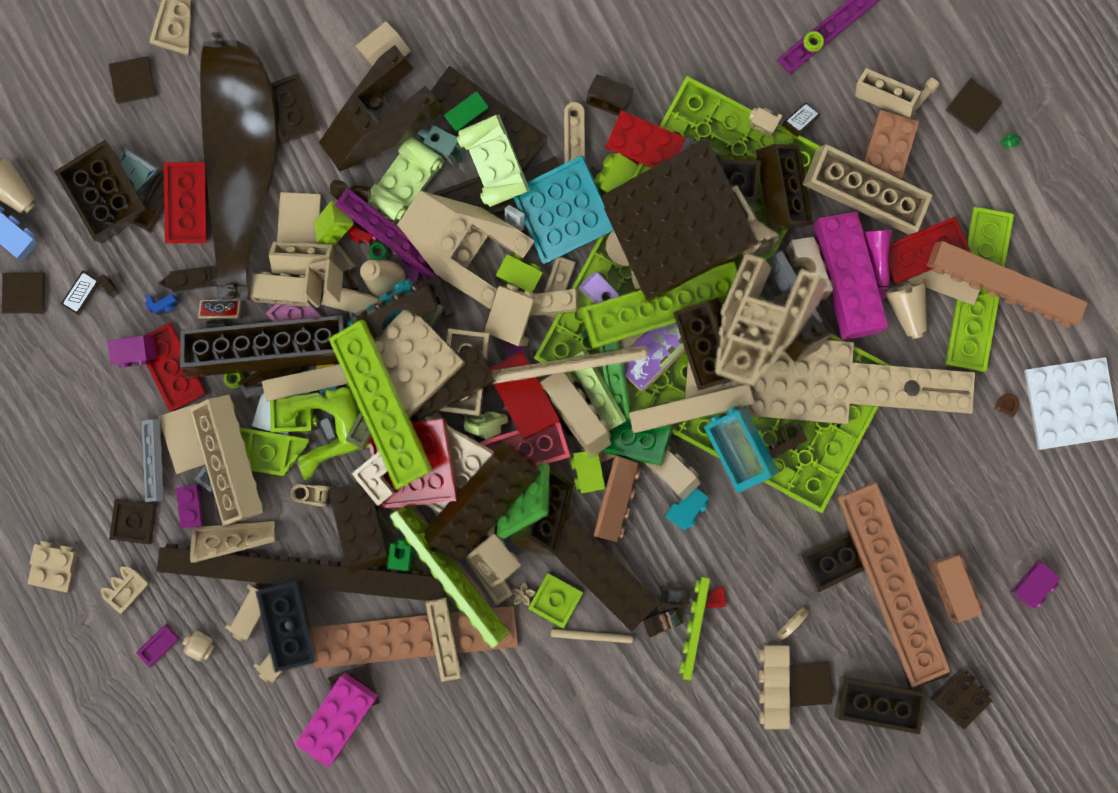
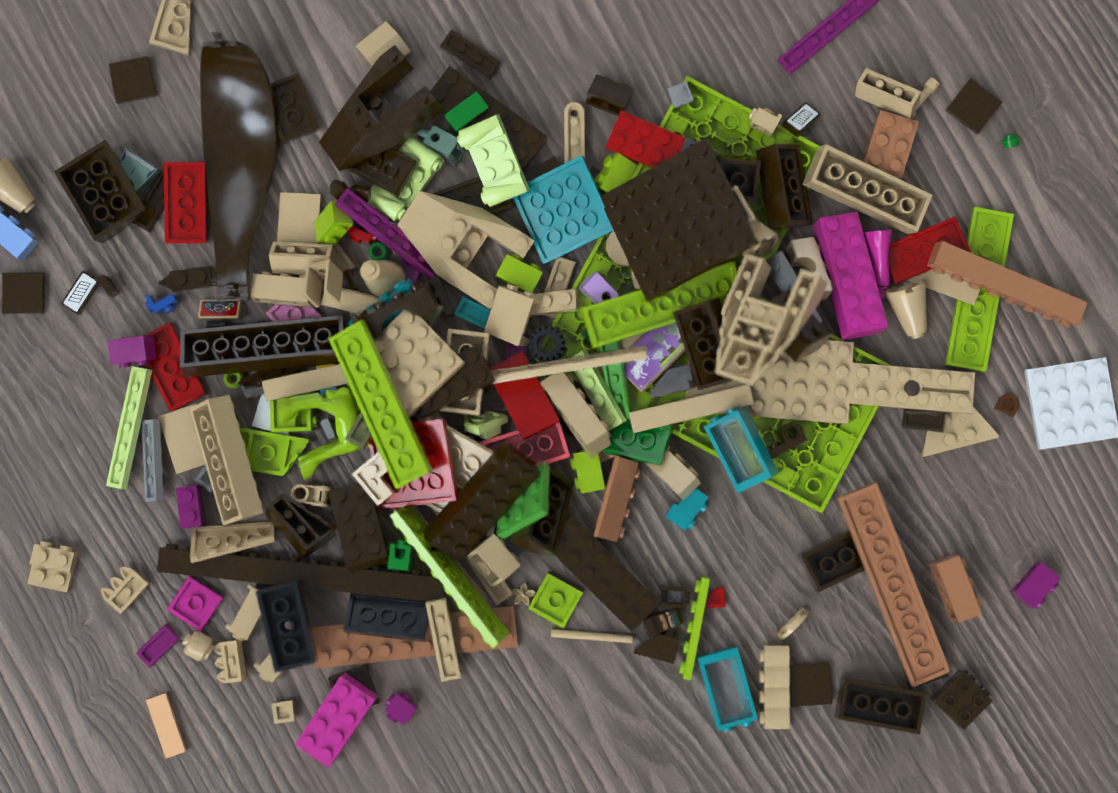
dark brown tile [109,499,157,545] -> none
white tile [504,205,525,231] -> none
lime plate [804,31,824,52] -> none
none -> yellowish green plate [106,366,152,490]
none -> light nougat tile [146,693,187,759]
none -> dark pink tile [167,575,224,632]
none -> tan plate [213,640,247,683]
none -> dark brown wedge [265,494,338,559]
none -> tan plate [272,700,296,724]
none -> black tile [343,593,429,642]
none -> dark brown tile [347,148,419,197]
none -> magenta brick [385,692,418,726]
none -> dark brown tile [440,30,501,79]
none -> teal tile [454,296,491,330]
none -> black tyre [529,325,566,362]
none -> dark brown slope [633,631,680,664]
none -> panel [650,365,695,398]
none -> light grey tile [667,82,694,109]
none -> piece [696,646,758,732]
none -> dark brown tile [902,409,946,433]
none -> tan wing [921,407,999,457]

